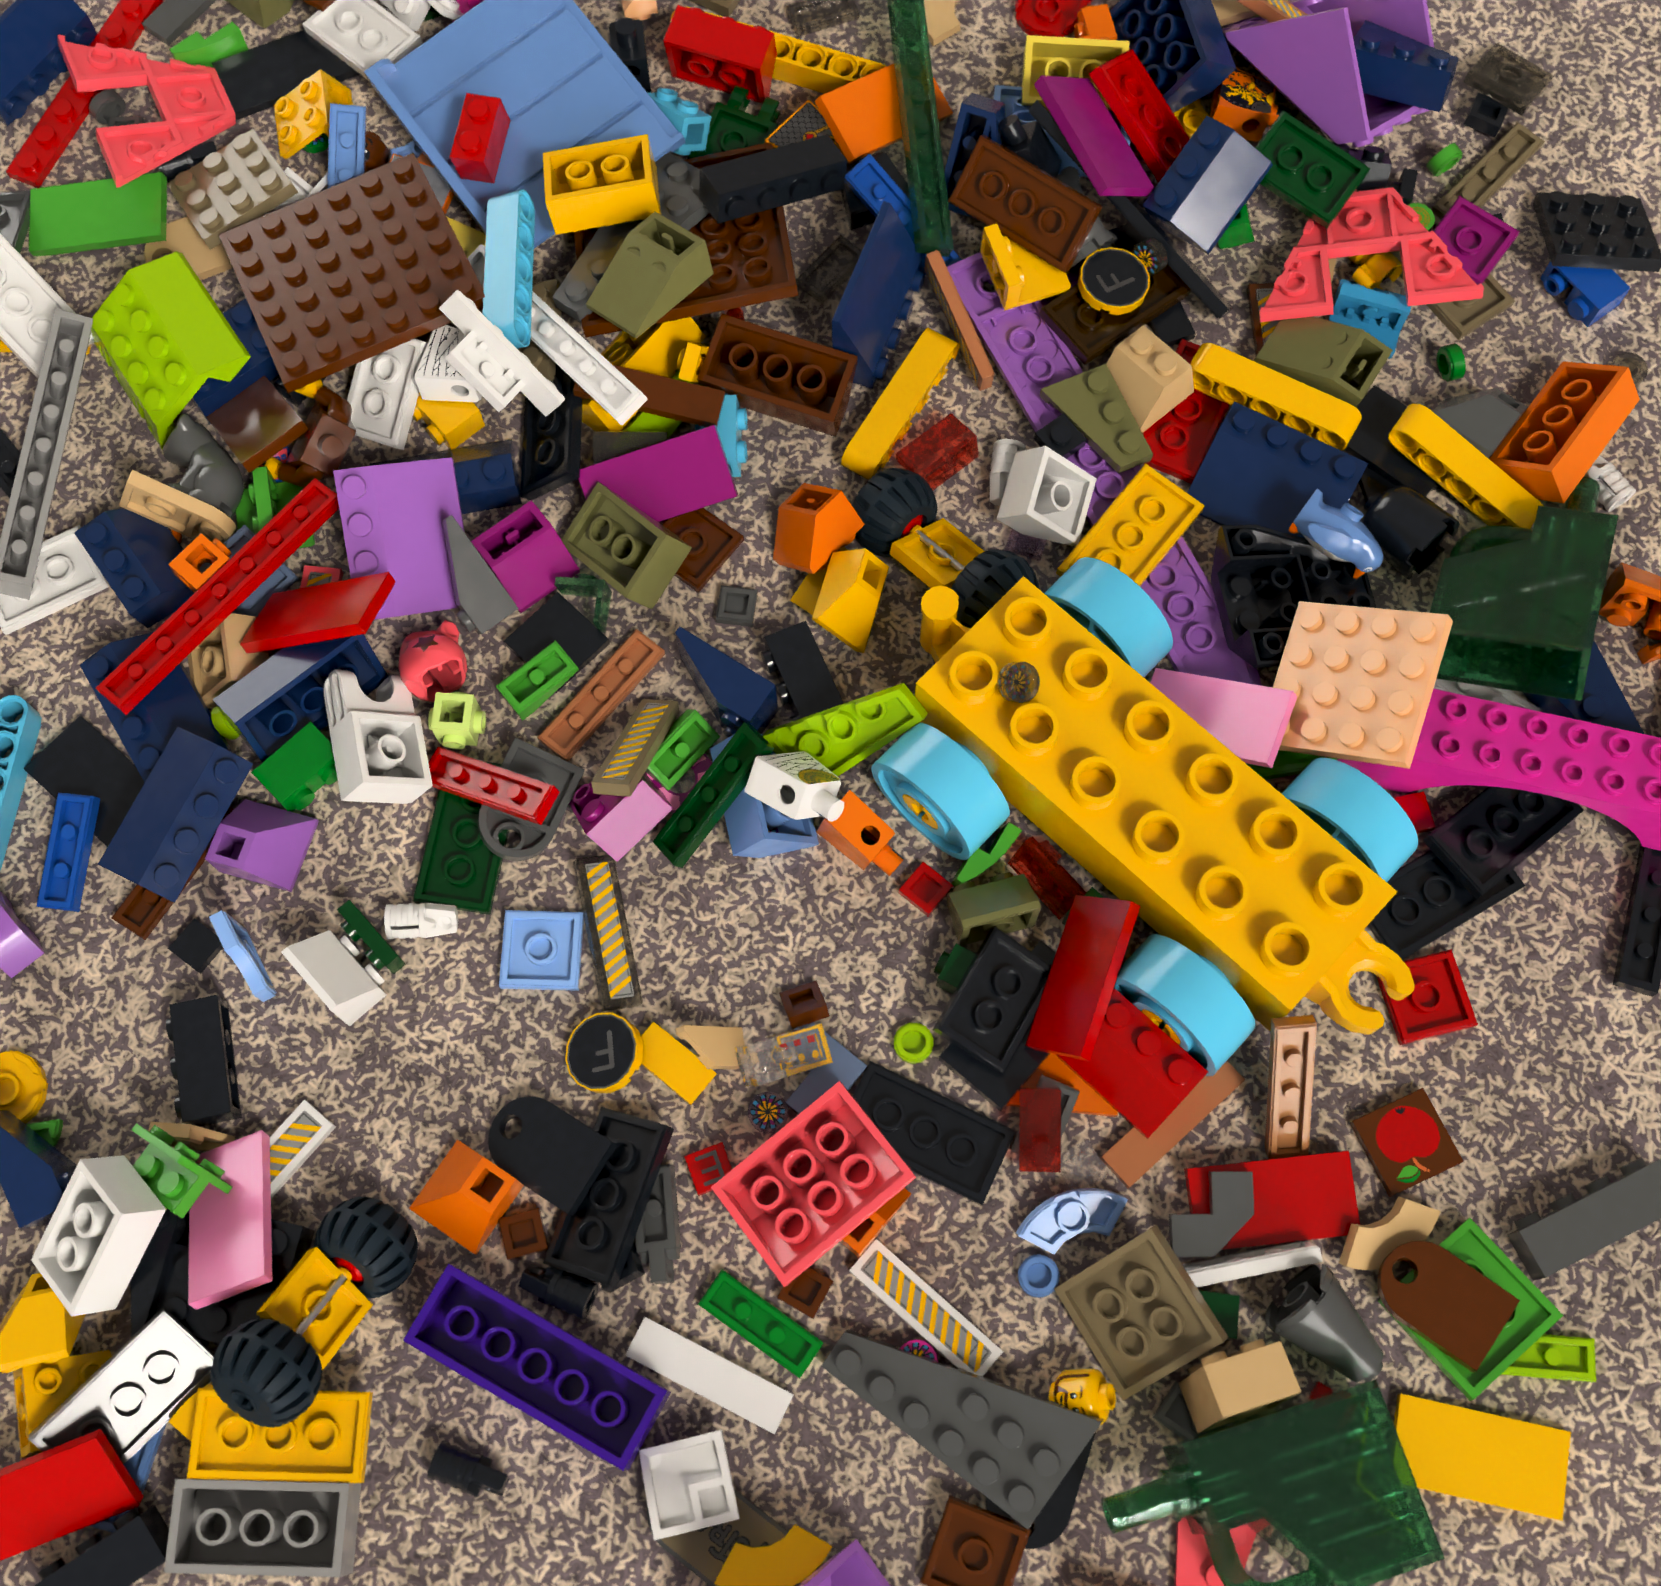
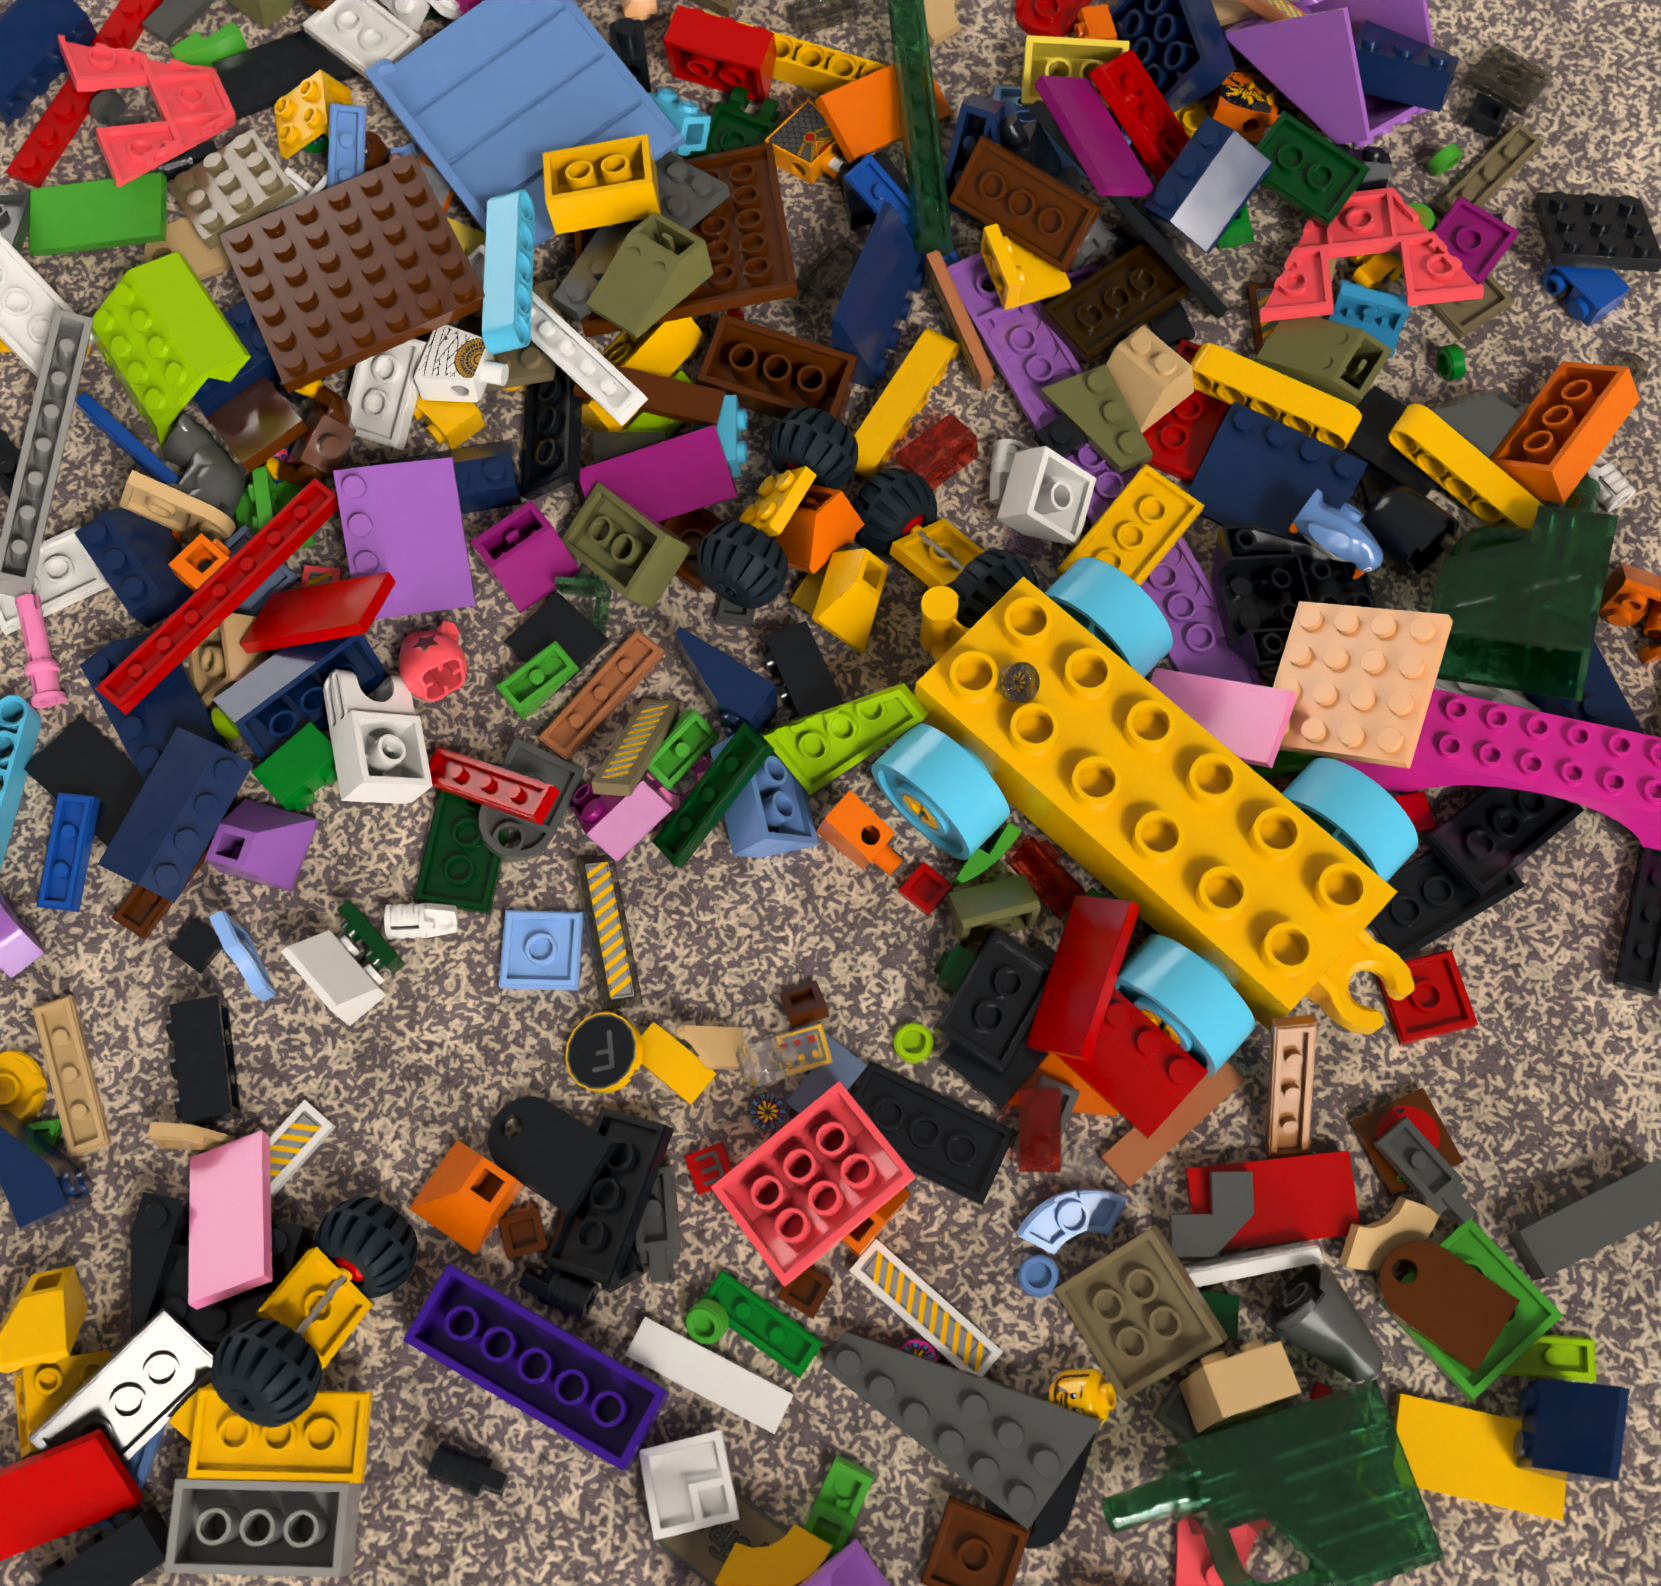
white brick [31,1155,166,1316] -> none
bright green bracket [131,1123,232,1219] -> none
yellowish green brick [428,692,486,750] -> none
white bracket [439,290,565,417] -> none
dark grey slope [442,515,519,634] -> none
red brick [450,93,510,184] -> none
yellow plate [677,342,710,383] -> none
black brick [699,134,847,223] -> none
white torso [744,751,844,822] -> none
black tile [1078,247,1150,315] -> none
clear smoke tile [1132,237,1168,276] -> none
black plate [1390,168,1418,205] -> none
none -> bright pink pin [15,594,67,708]
none -> tan tile [32,994,112,1159]
none -> blue tile [76,392,181,485]
none -> bright green tile [685,1299,729,1345]
none -> black plate [696,407,858,609]
none -> bright green slope [804,1454,875,1559]
none -> dark grey hinge [1372,1116,1477,1226]
none -> dark blue slope [1513,1379,1630,1481]

